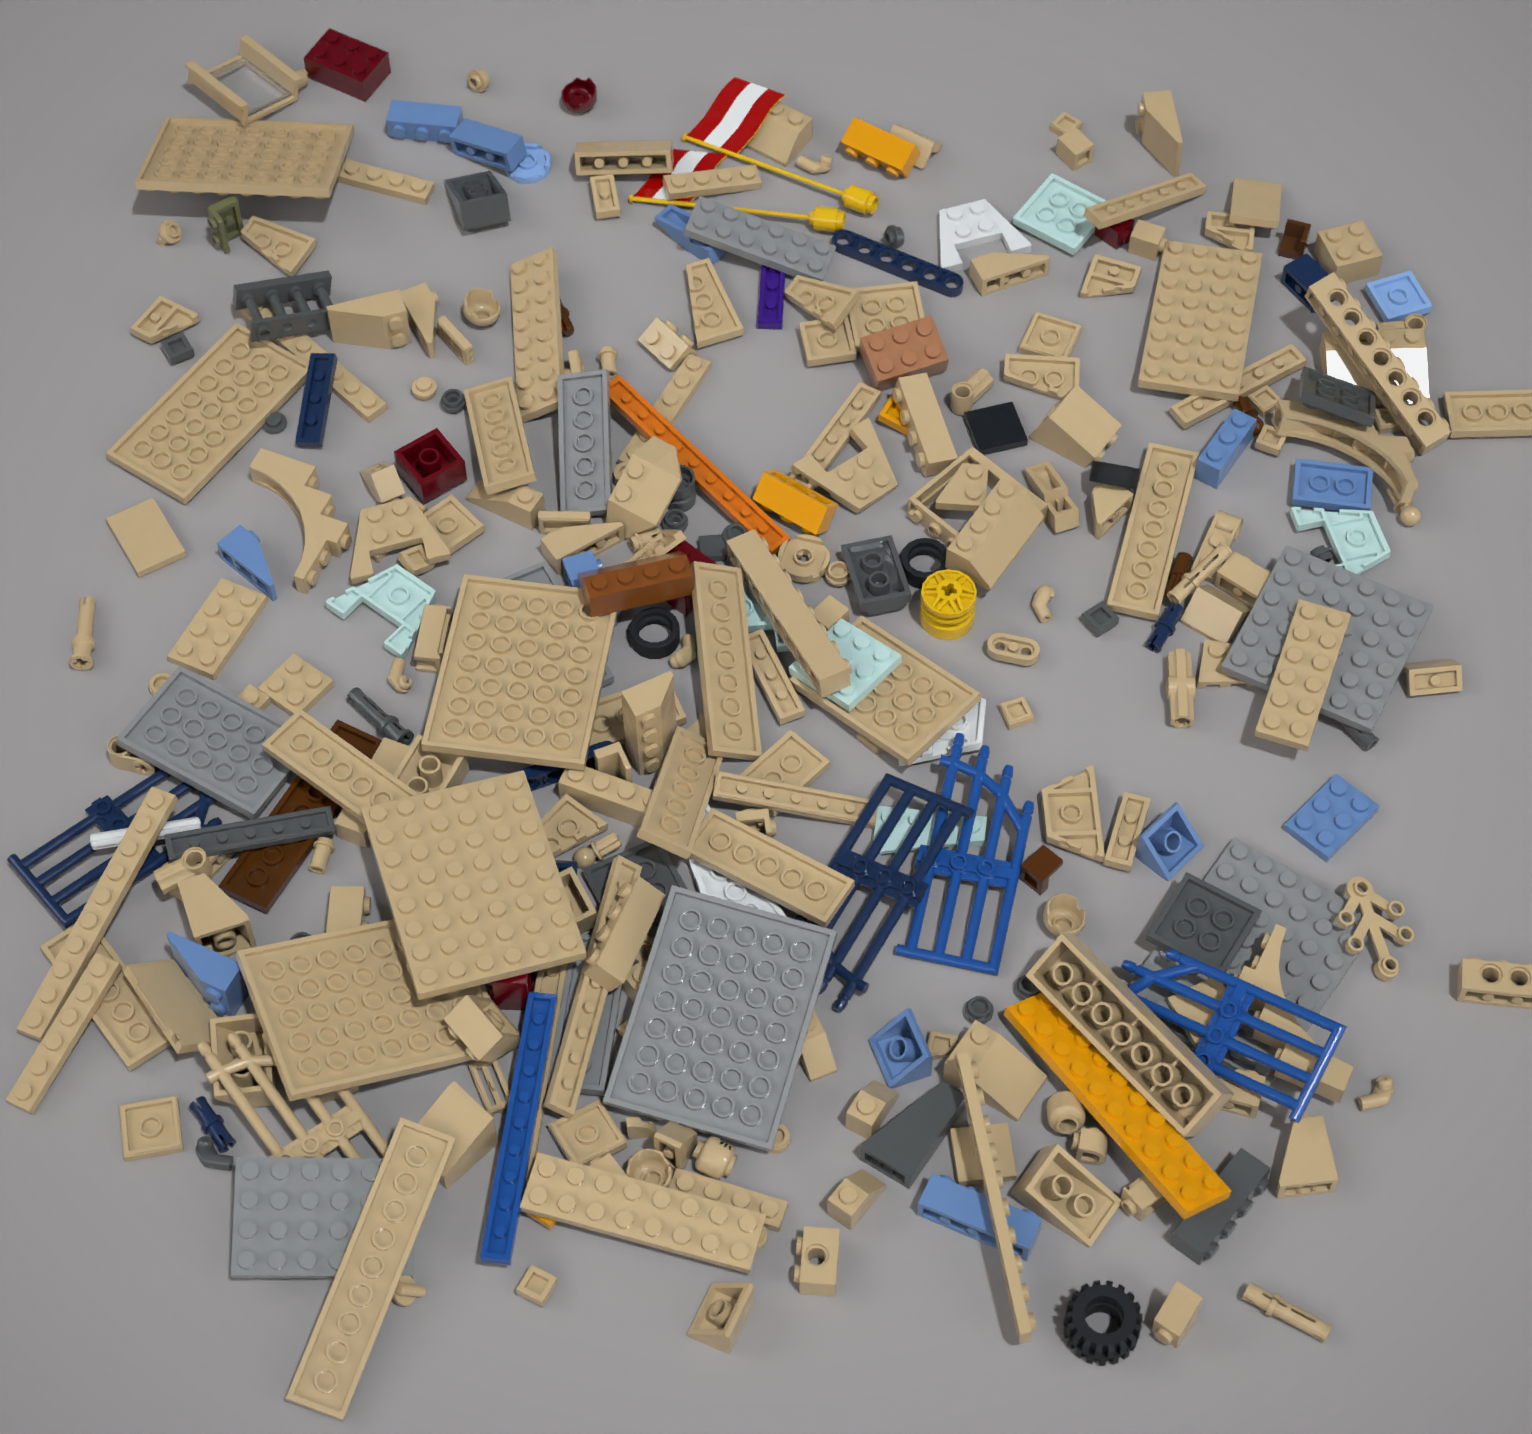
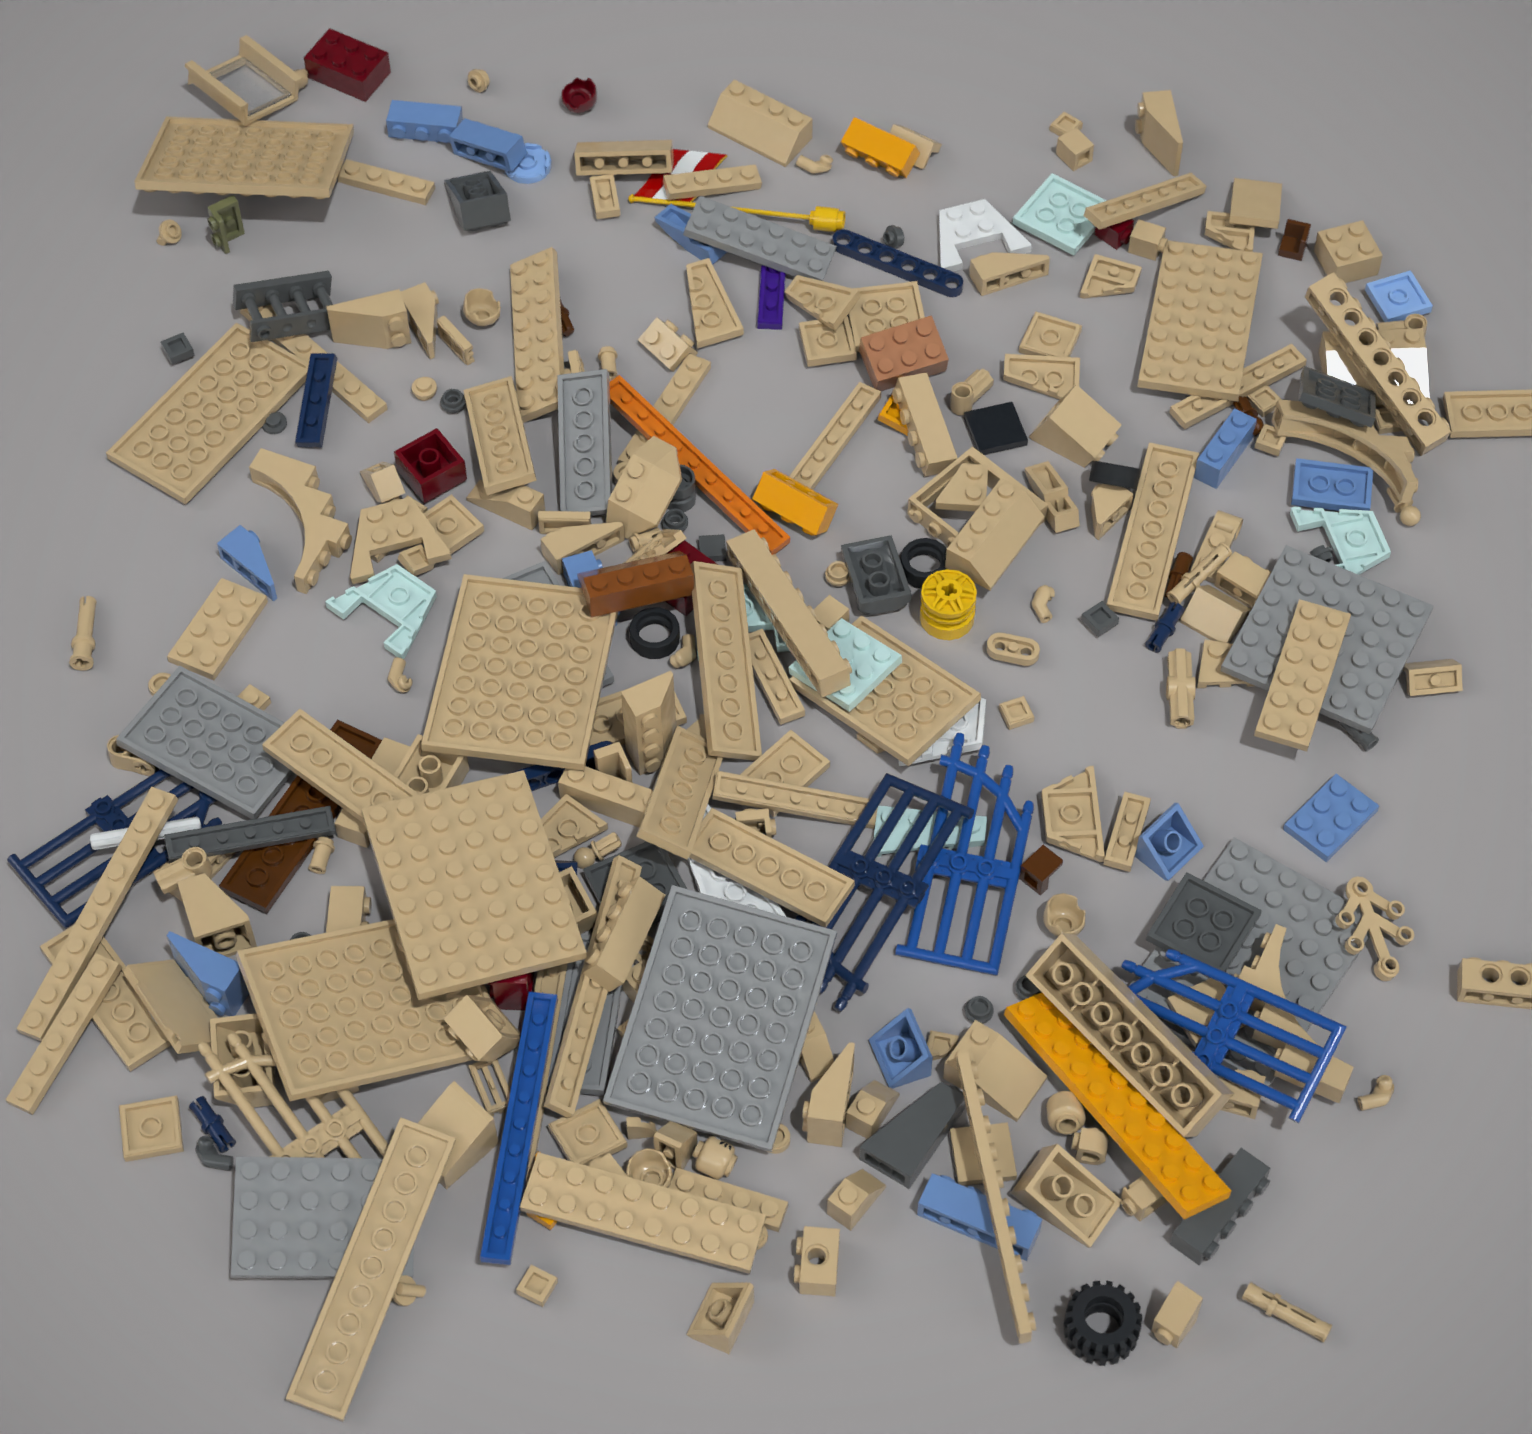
tan tile [106,497,186,578] -> none
tan wing [130,295,200,344] -> none
tan wing [240,215,317,276] -> none
tan plate [257,653,334,716] -> none
dark grey pin [346,687,414,746] -> none
tan window [414,604,453,673] -> none
flag [682,77,879,215] -> none
dark grey plate [722,523,747,545] -> none
tan plate [778,534,830,584] -> none
tan wing [791,418,898,514] -> none
tan slope [1275,1114,1339,1199] -> none
dark blue brick [1281,253,1334,313] -> none
none -> tan slope [802,1042,855,1147]

